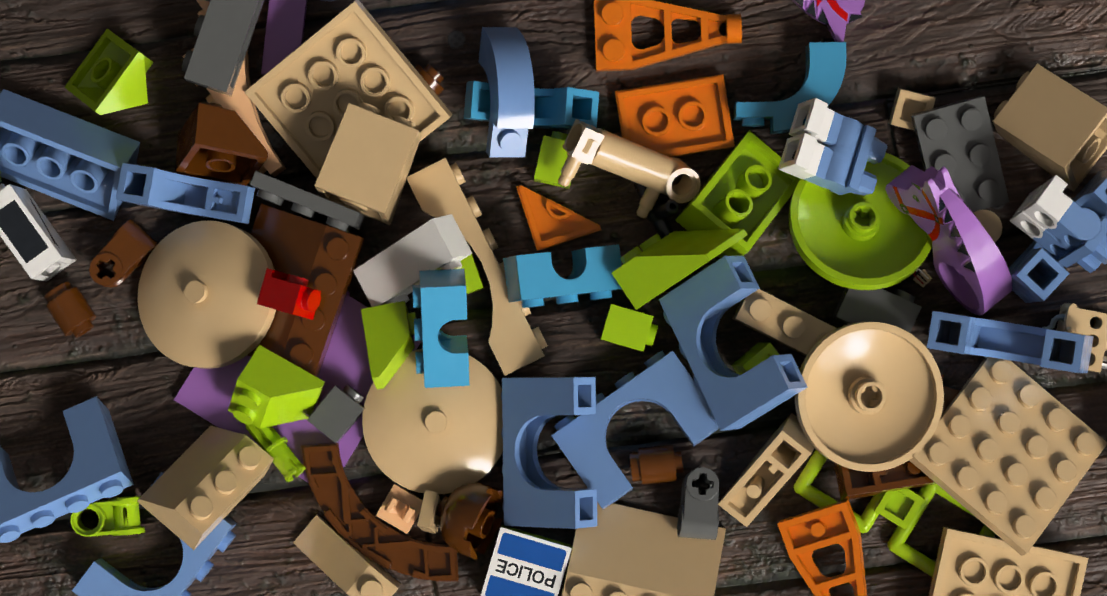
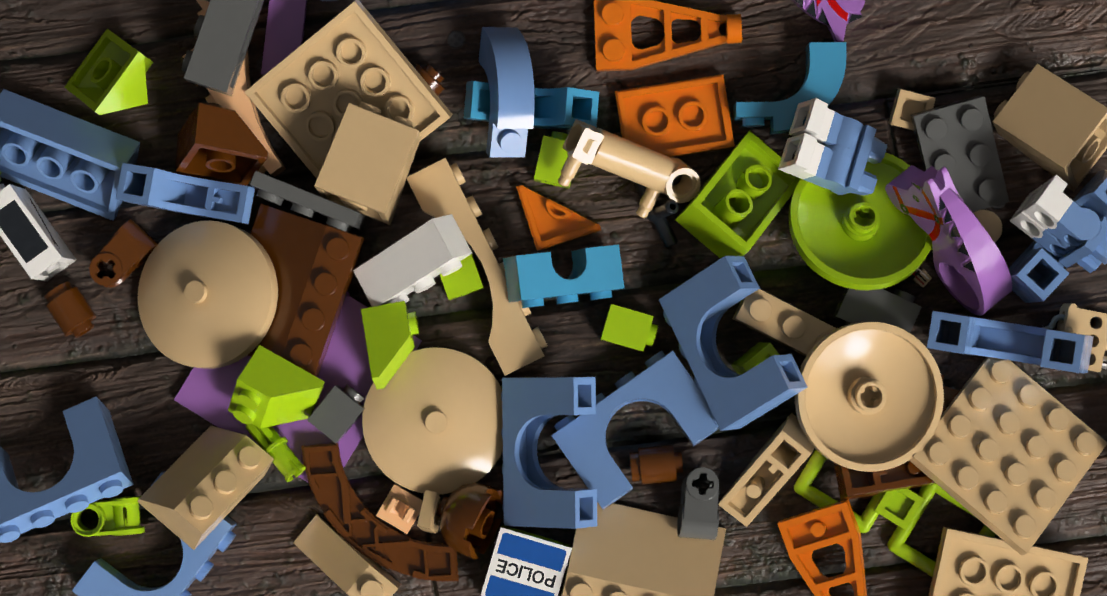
red brick [257,268,321,320] -> none
dark azure arch [412,269,470,388] -> none
lime slope [612,229,748,310] -> none

